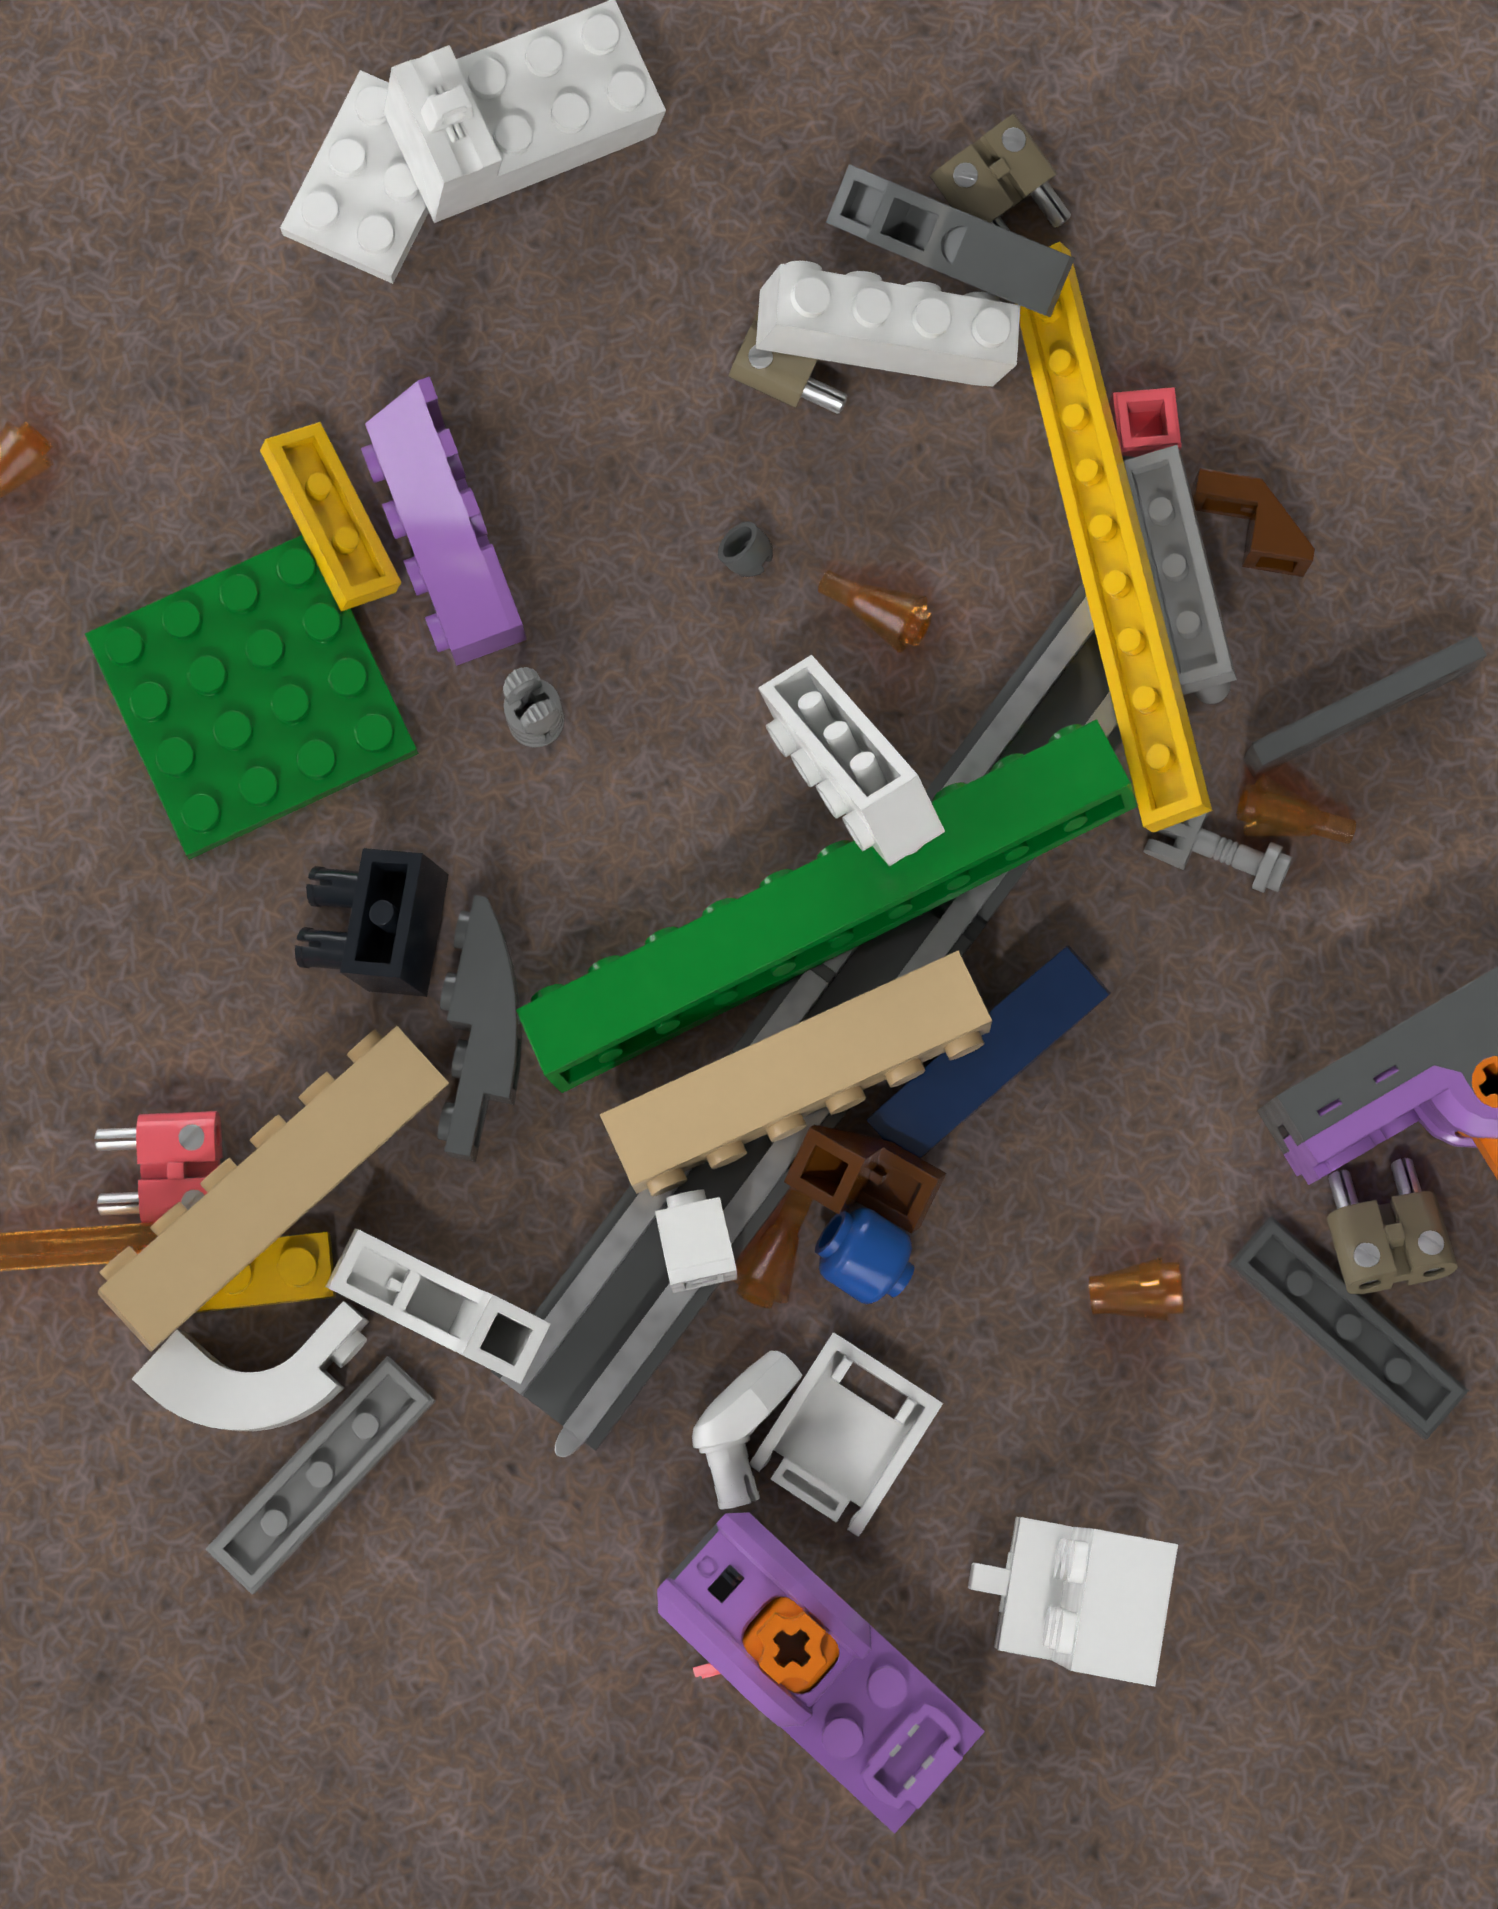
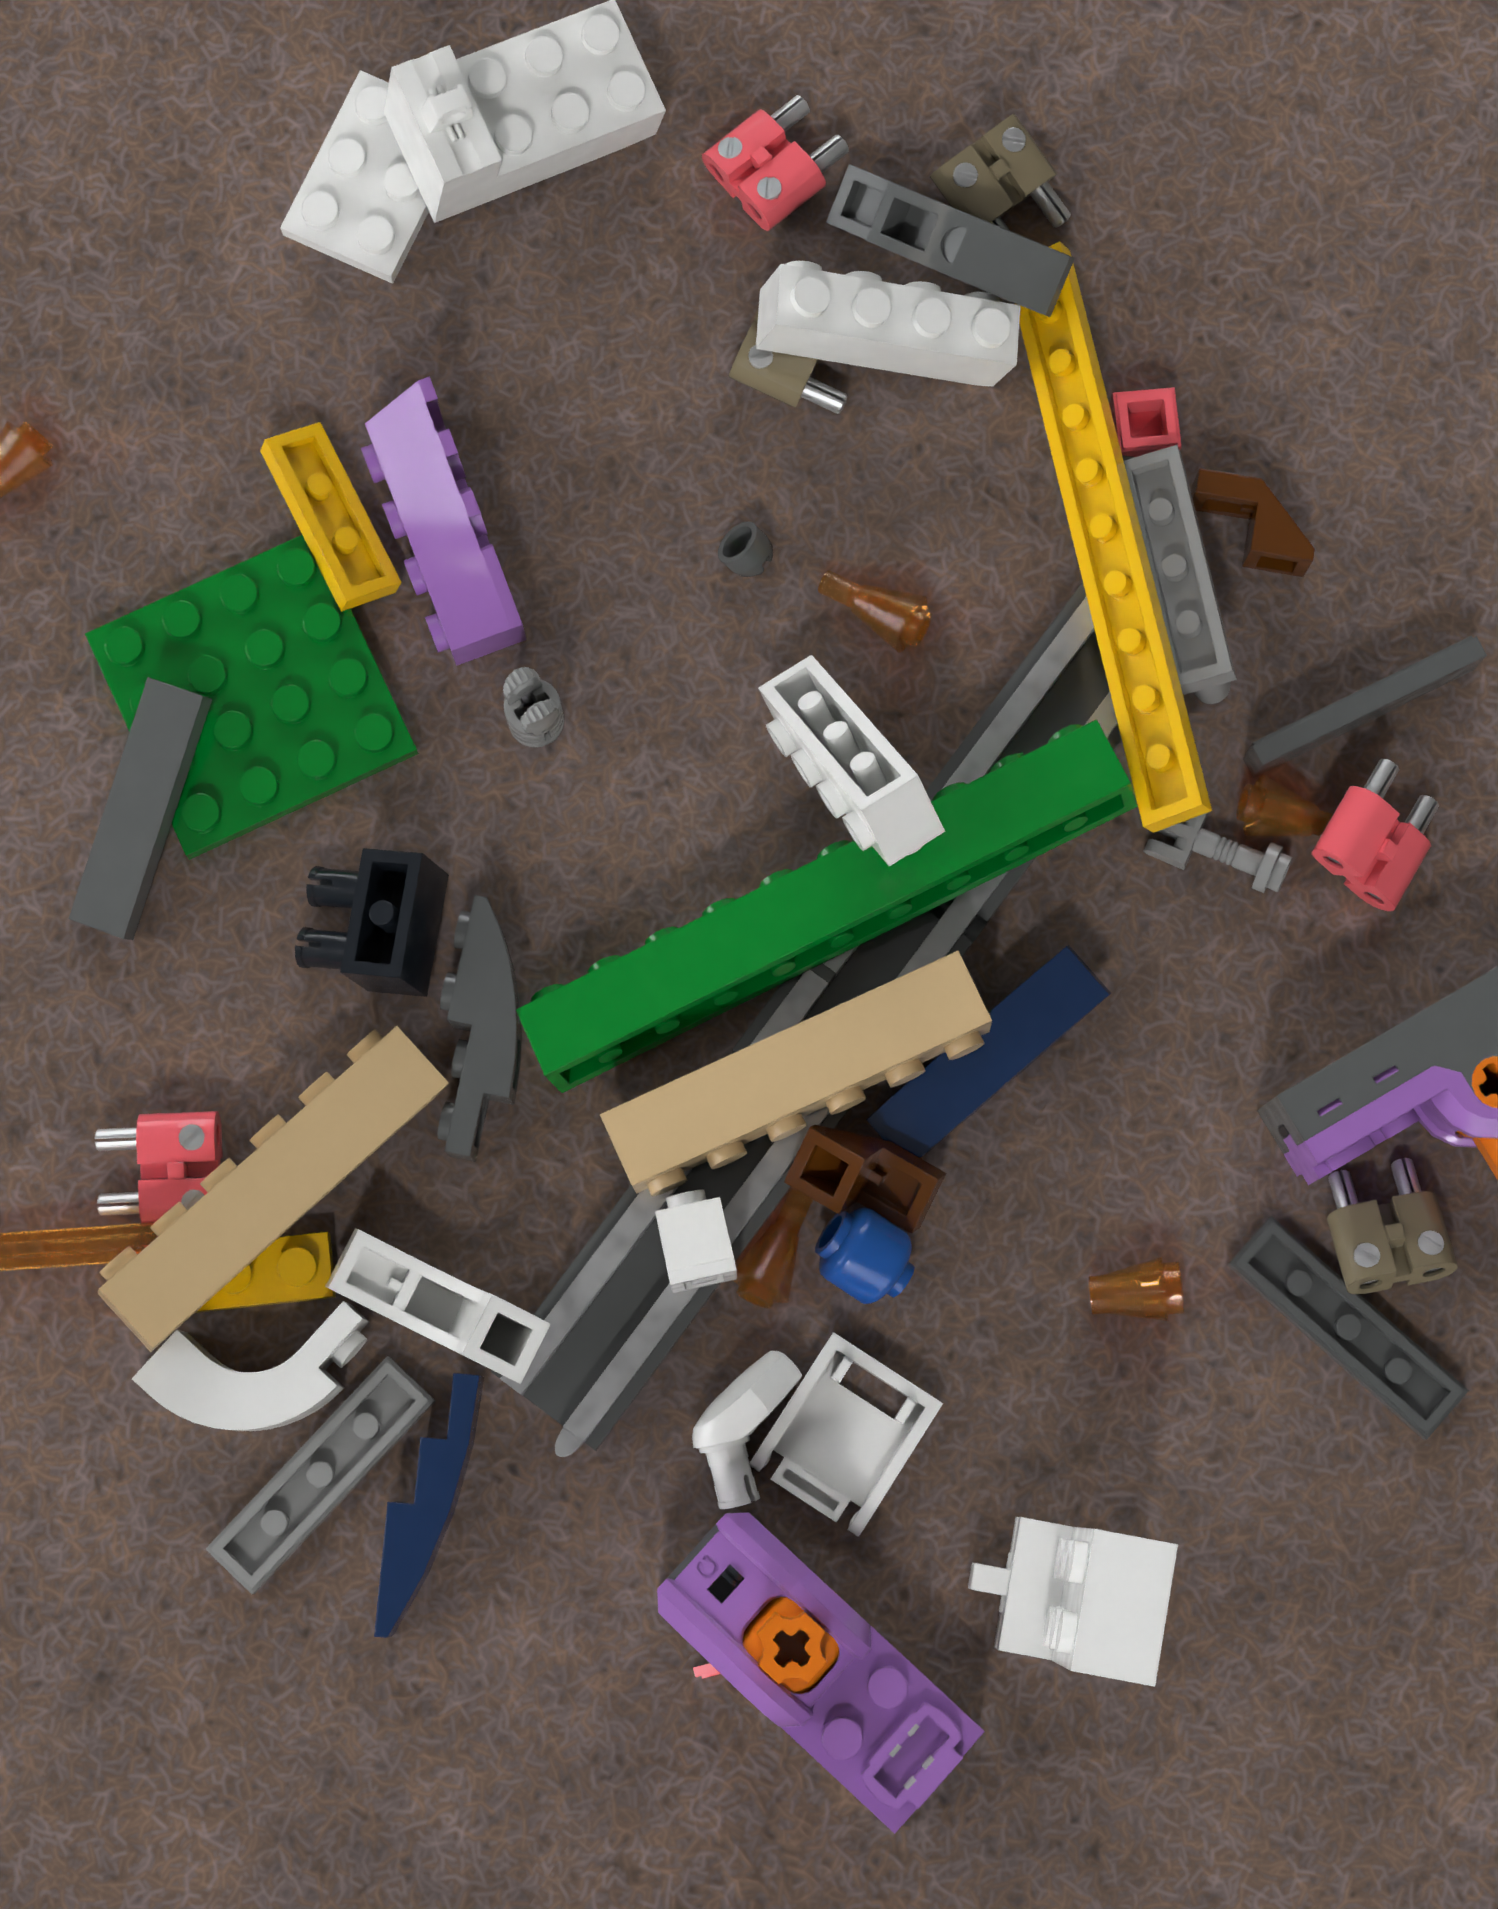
none -> dark grey tile [69,677,212,940]
none -> dark blue slope [374,1373,484,1638]
none -> coral piece [702,95,849,231]
none -> coral piece [1312,759,1439,911]

